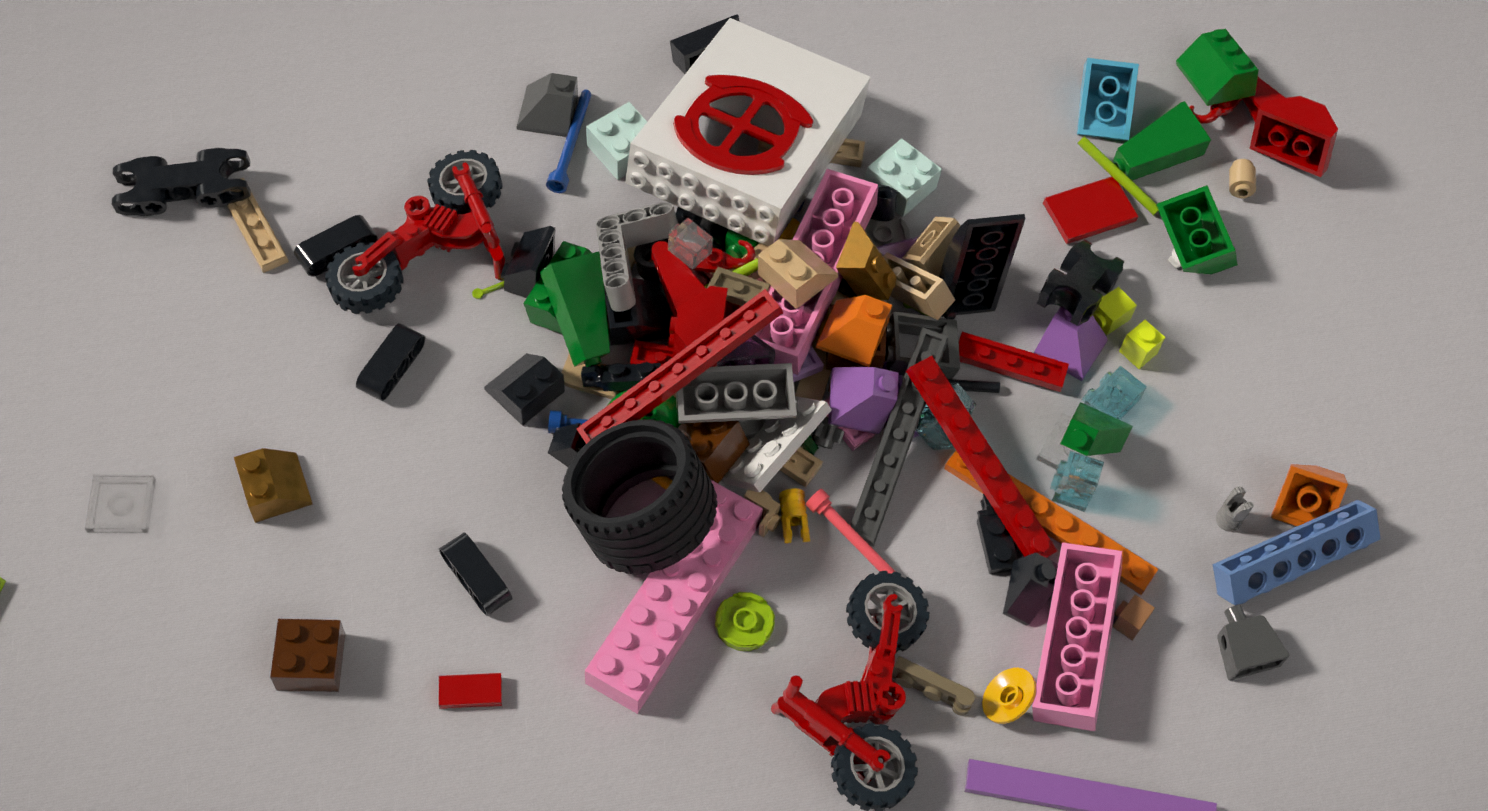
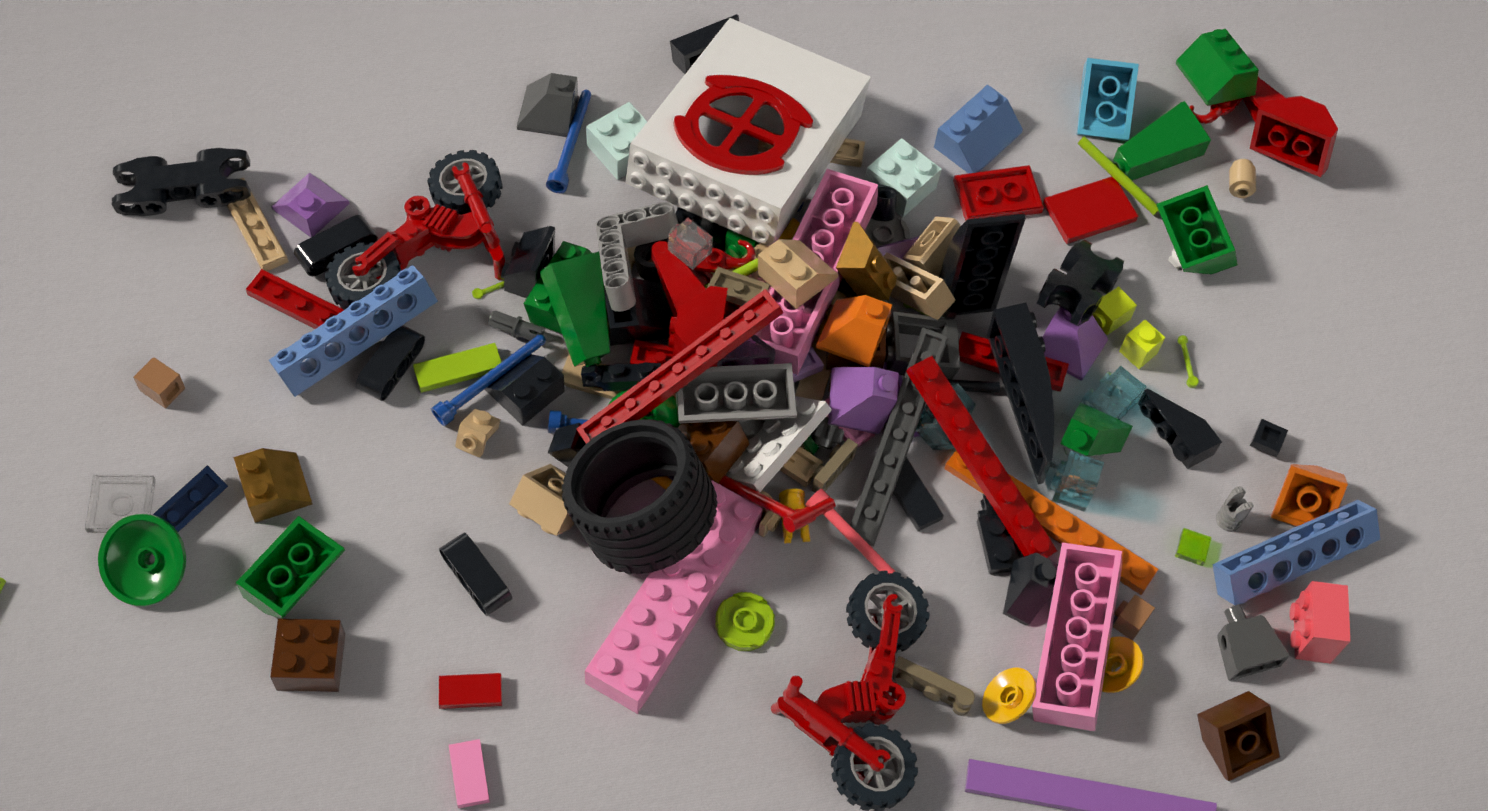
none -> green dish [98,514,186,606]
none -> medium nougat panel [133,358,186,409]
none -> dark blue plate [153,465,228,532]
none -> green slope [236,516,345,619]
none -> red plate [246,269,344,329]
none -> medium blue brick [269,265,438,397]
none -> medium lavender slope [271,172,350,237]
none -> lime tile [413,343,502,393]
none -> blue piece [431,335,546,427]
none -> bright pink tile [449,739,490,809]
none -> tan bracket [455,409,501,457]
none -> dark grey axle [488,310,545,340]
none -> tan slope [509,464,574,536]
none -> red bar [718,475,836,533]
none -> dark tan plate [812,438,858,493]
none -> black tile [893,457,944,532]
none -> medium blue slope [934,84,1023,174]
none -> red tile [953,165,1044,221]
none -> black slope [987,302,1054,484]
none -> yellow dish [1102,636,1144,693]
none -> black slope [1138,389,1222,469]
none -> clear neon green tile [1175,528,1212,566]
none -> lime hinge [1177,335,1199,388]
none -> reddish brown slope [1197,691,1280,781]
none -> black plate [1250,419,1288,457]
none -> coral brick [1290,581,1350,664]

